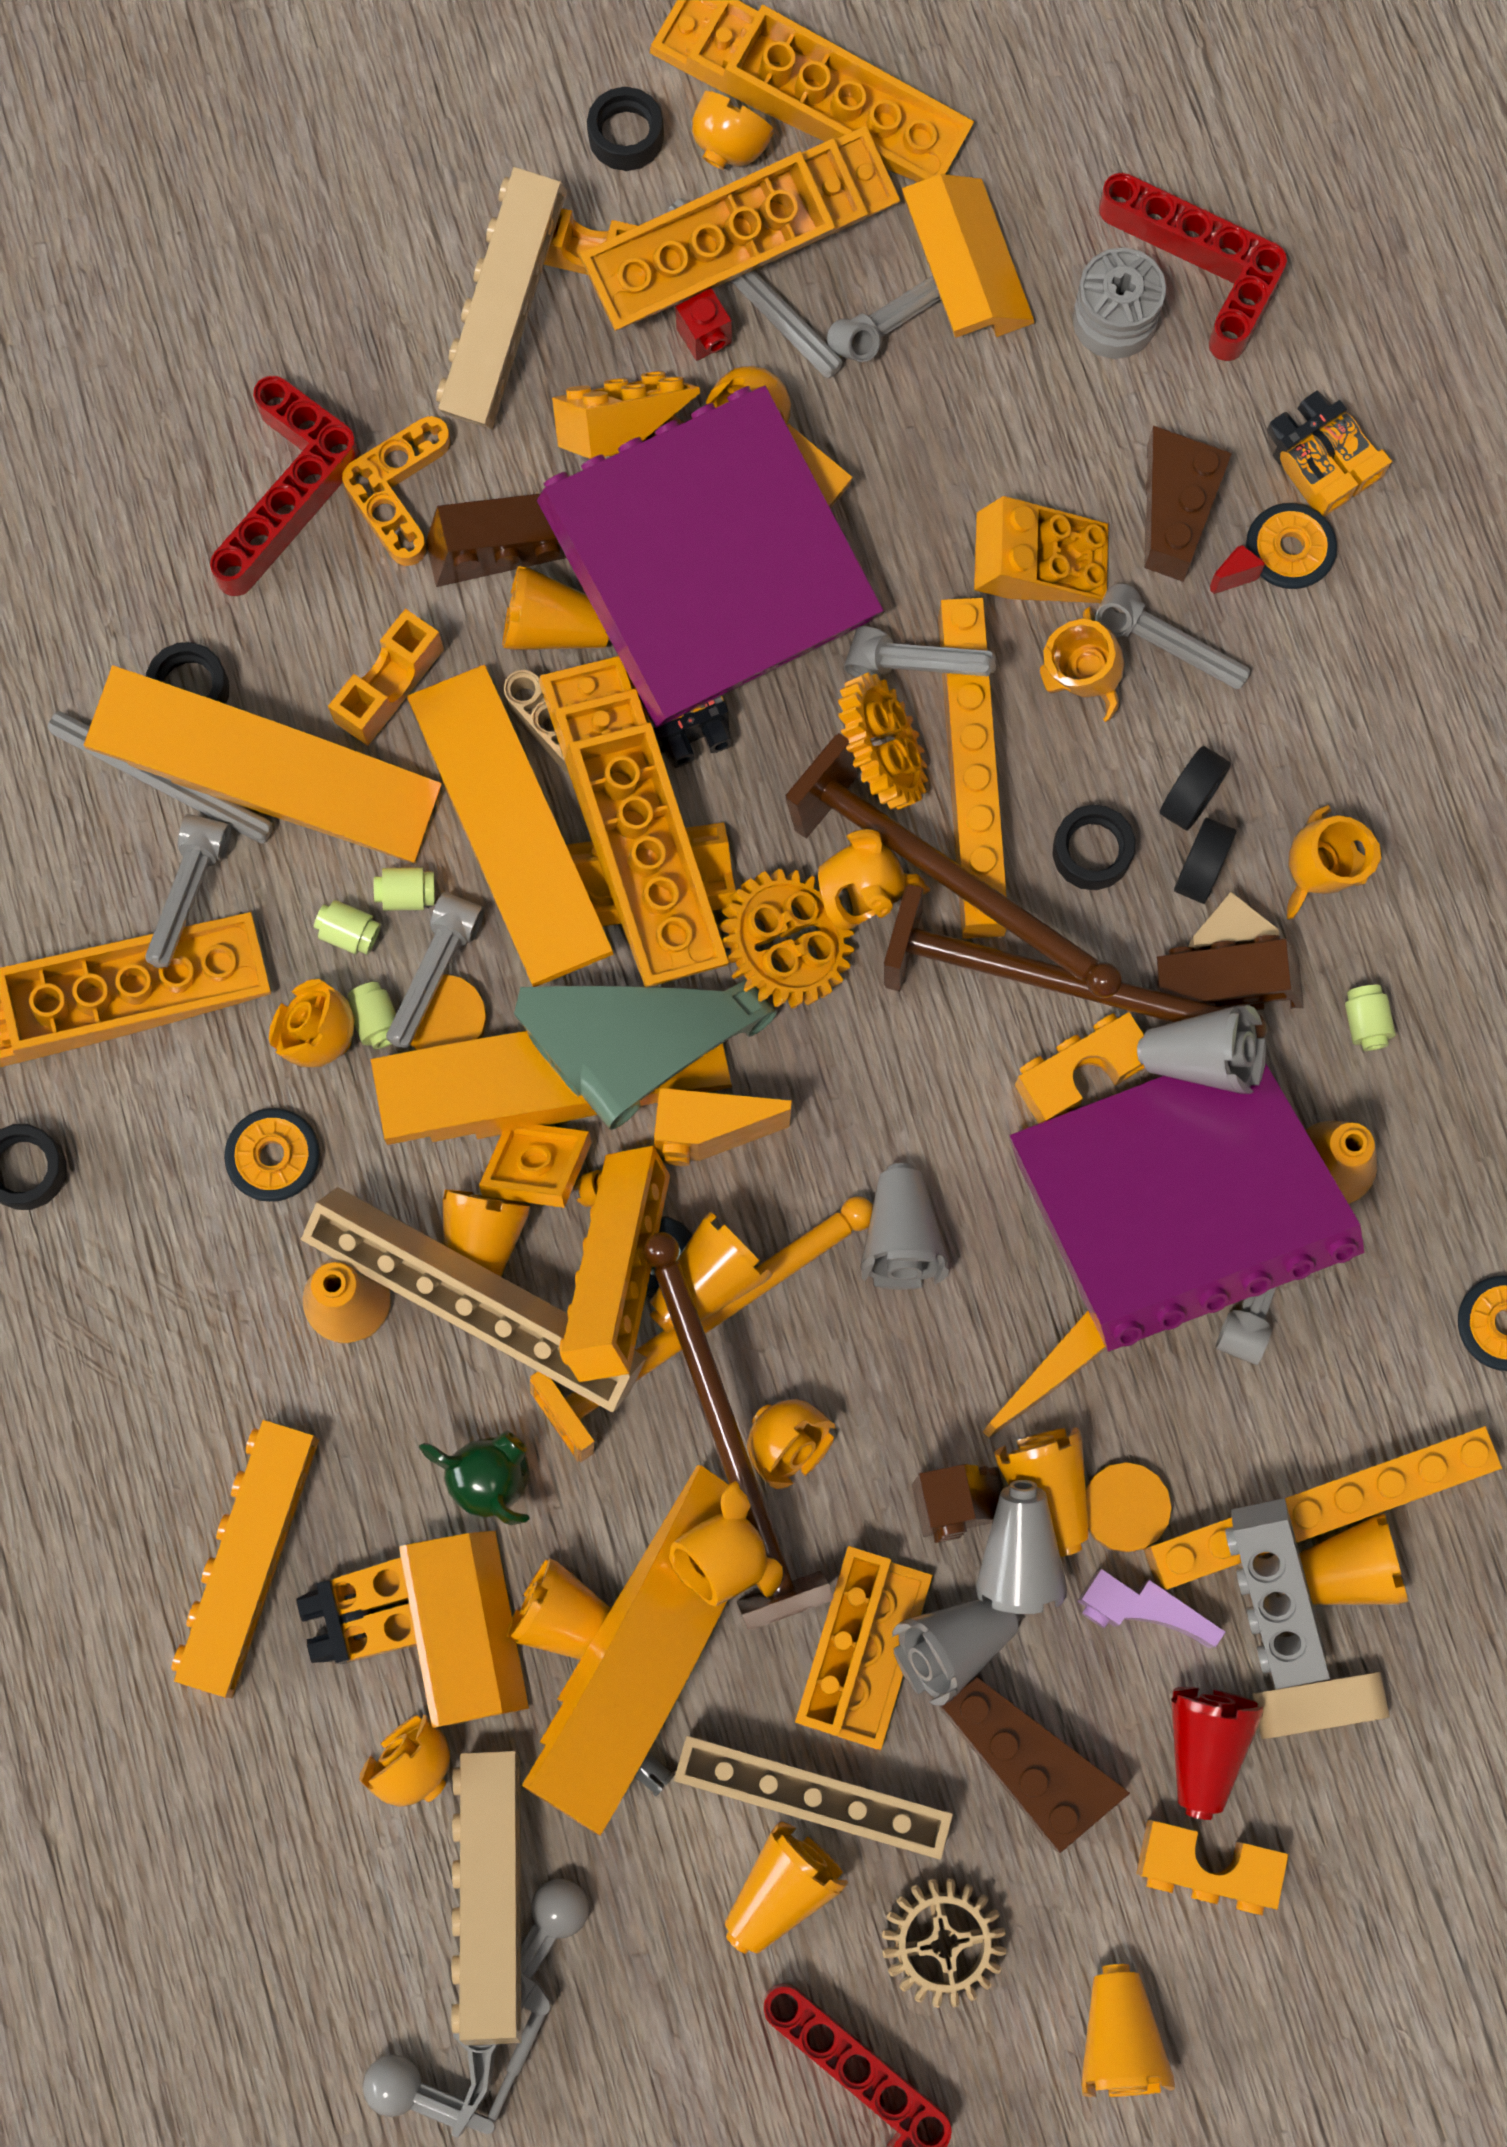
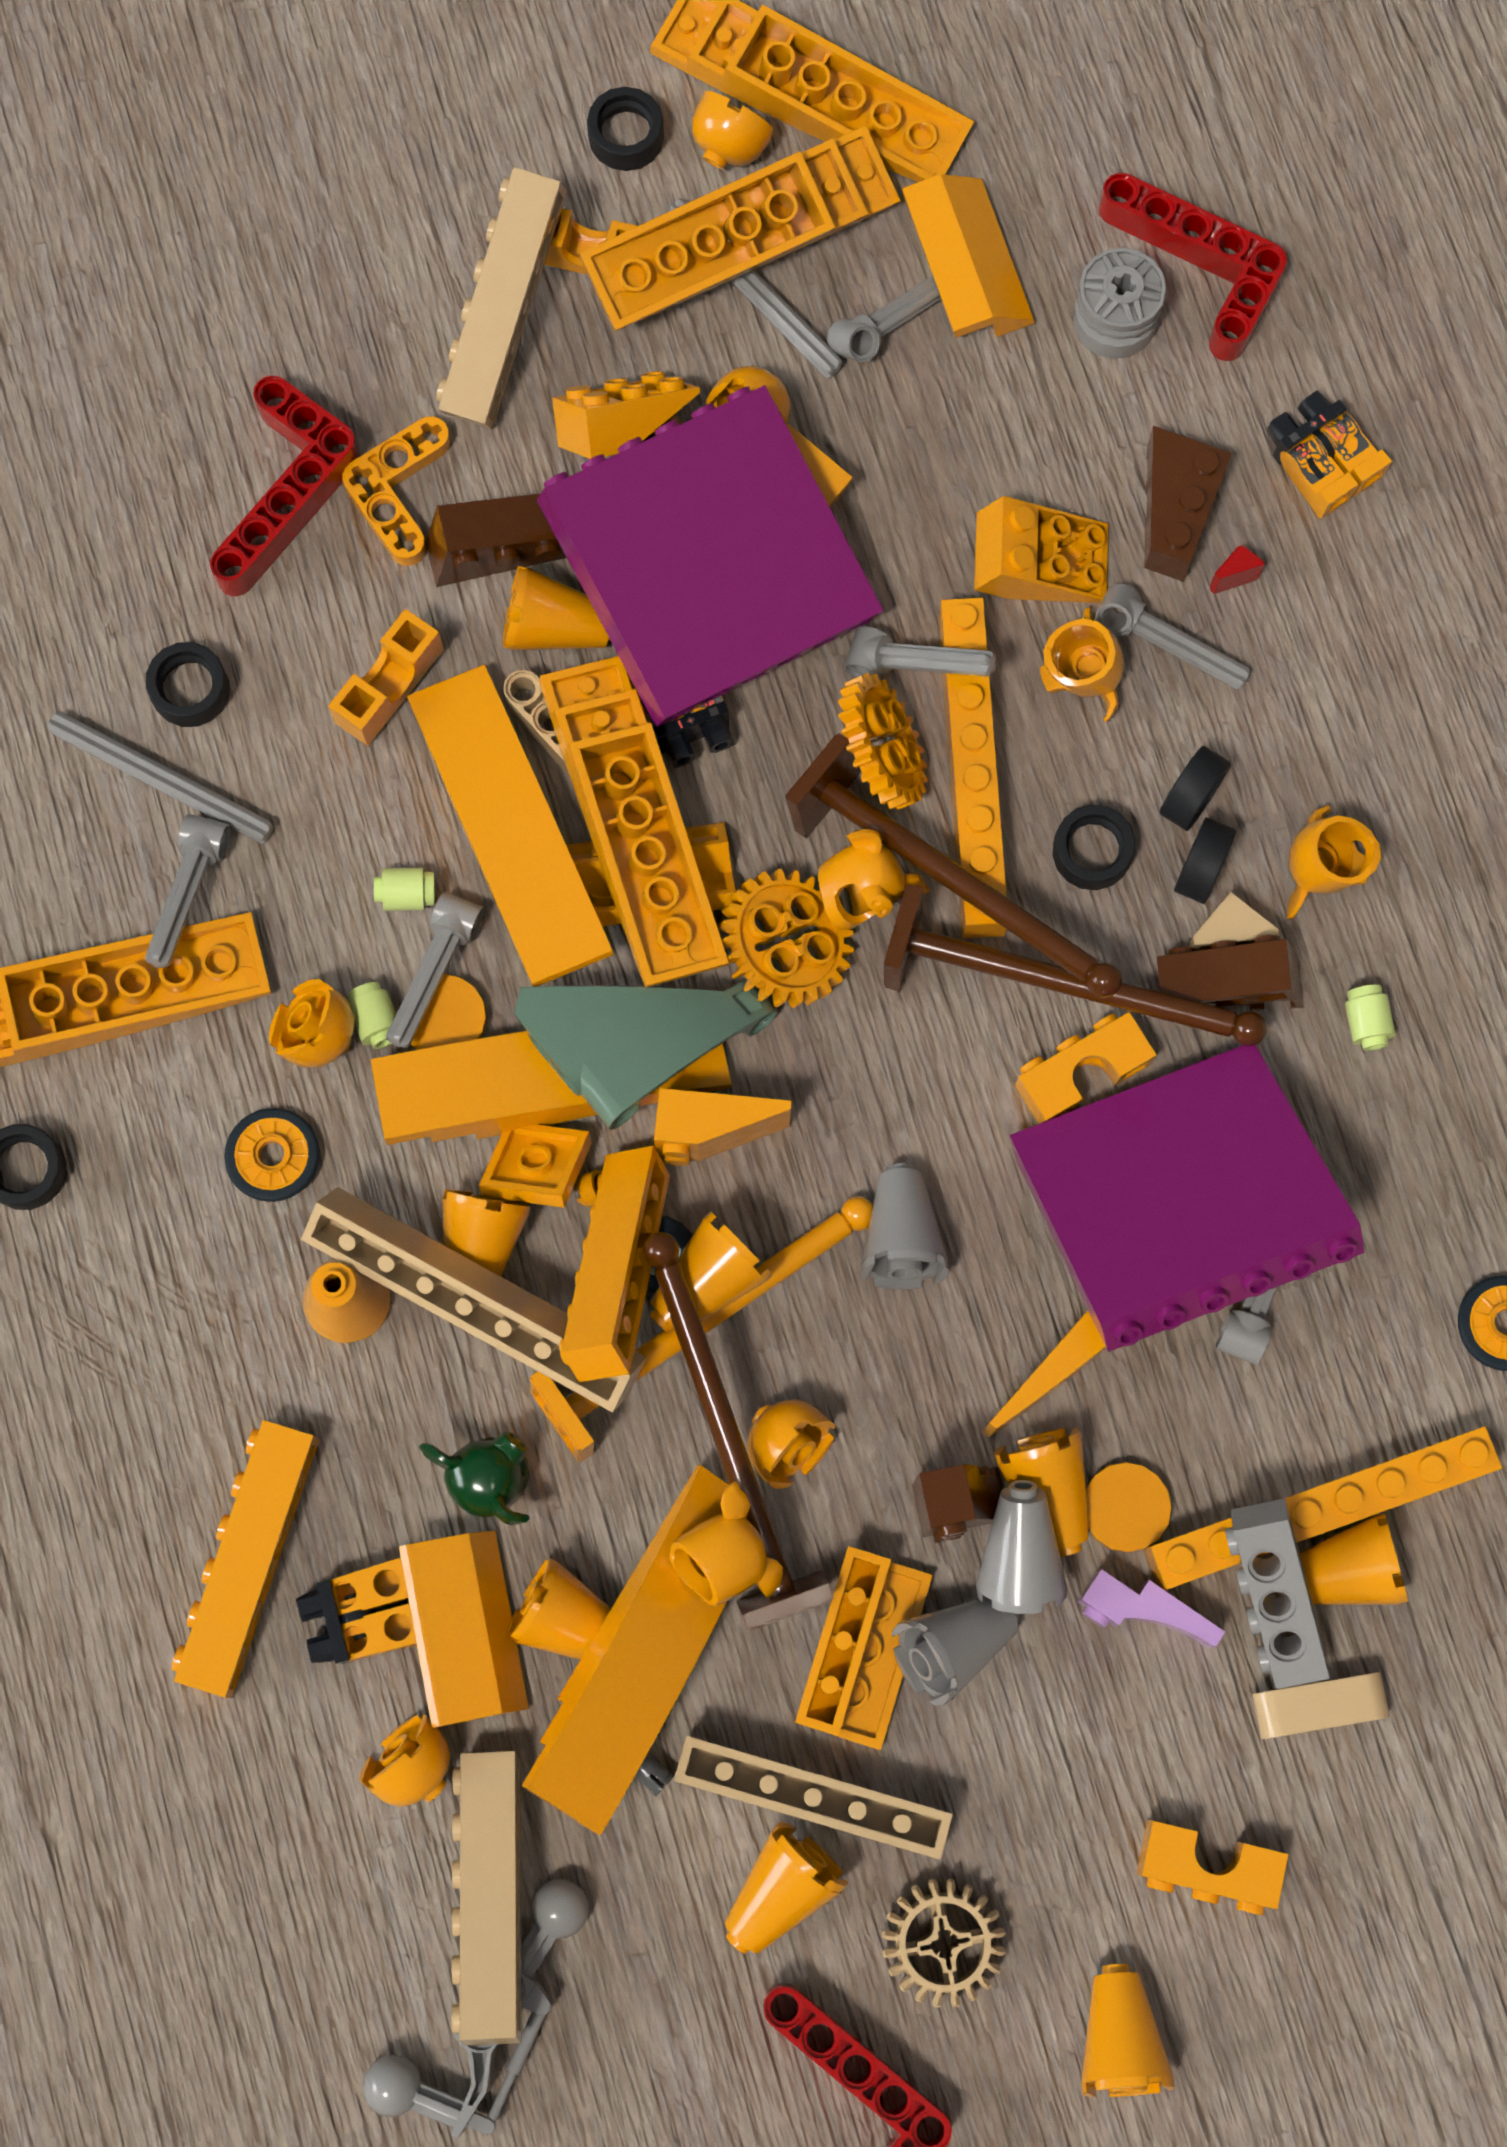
light orange slope [83,665,442,864] -> none
yellowish green brick [314,900,381,955] -> none
red brick [675,288,732,362] -> none
reddish brown wedge [939,1677,1130,1853] -> none
light grey cone [1137,1005,1266,1094] -> none
red cone [1171,1687,1263,1820] -> none
wheel [1246,503,1337,589] -> none
light orange cone [1305,1121,1377,1204] -> none

